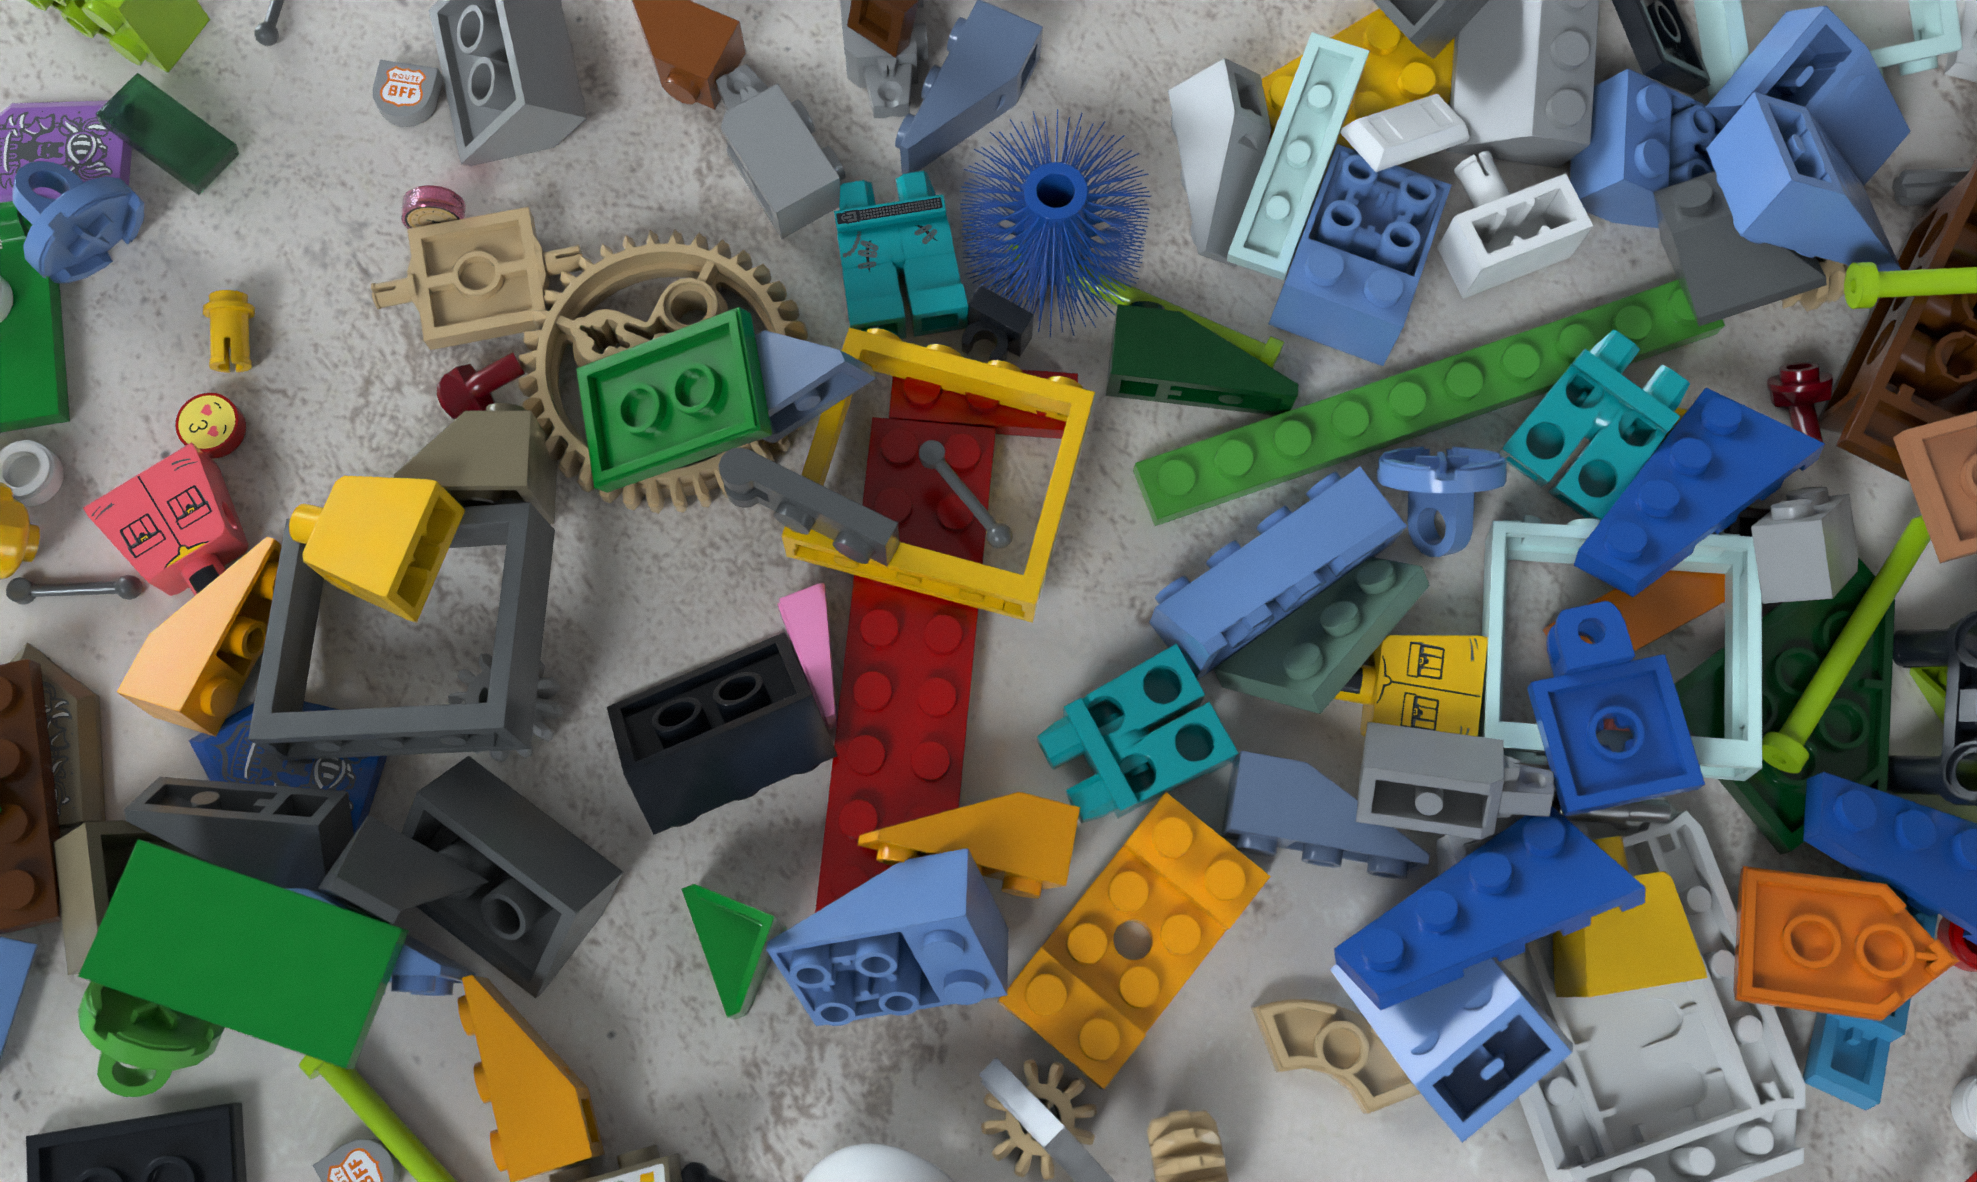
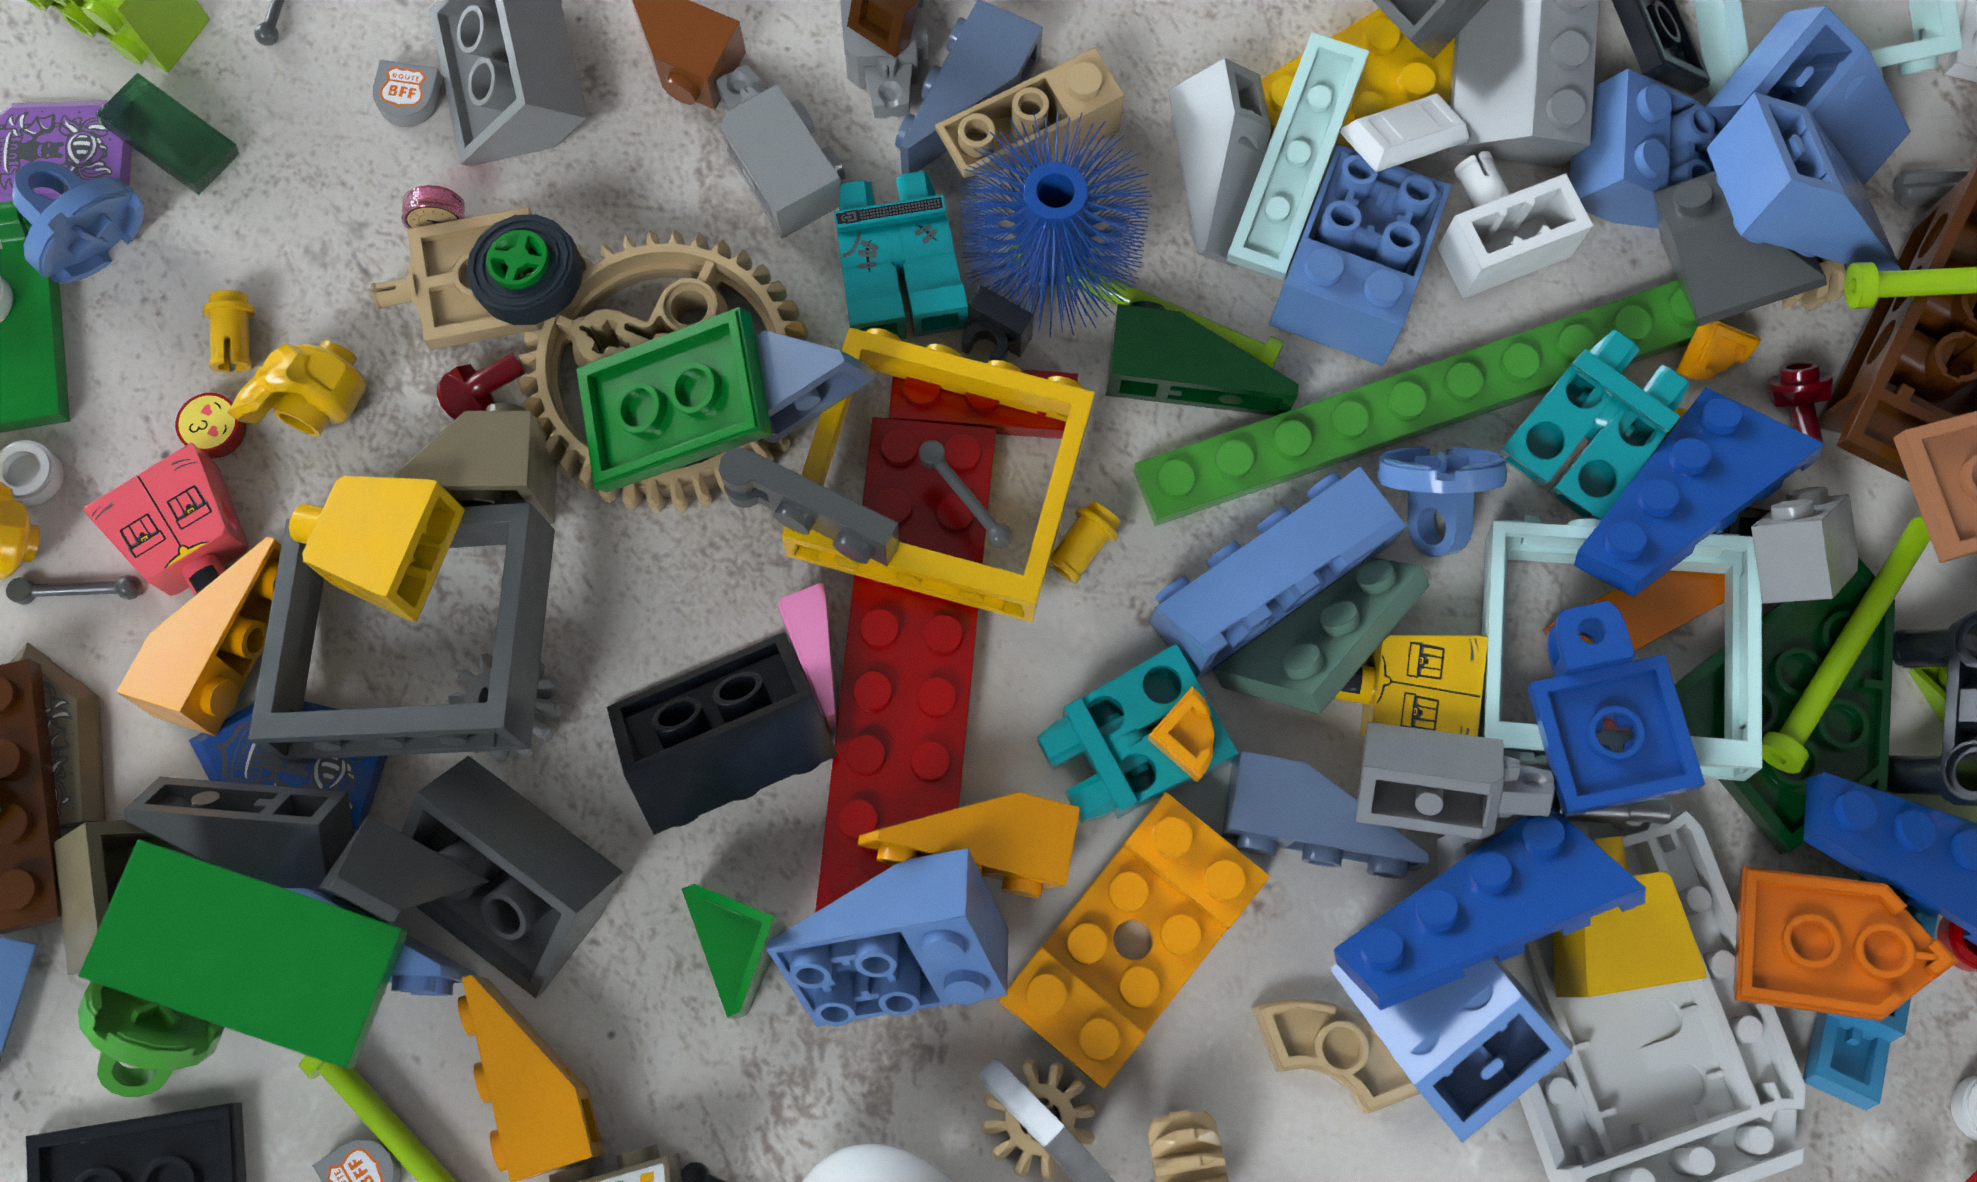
none -> yellow head [227,340,366,437]
none -> black wheel [466,214,583,325]
none -> tan slope [935,48,1125,178]
none -> yellow pin [1049,501,1121,584]
none -> light orange tile [1147,686,1215,782]
none -> light orange tile [1676,321,1762,380]

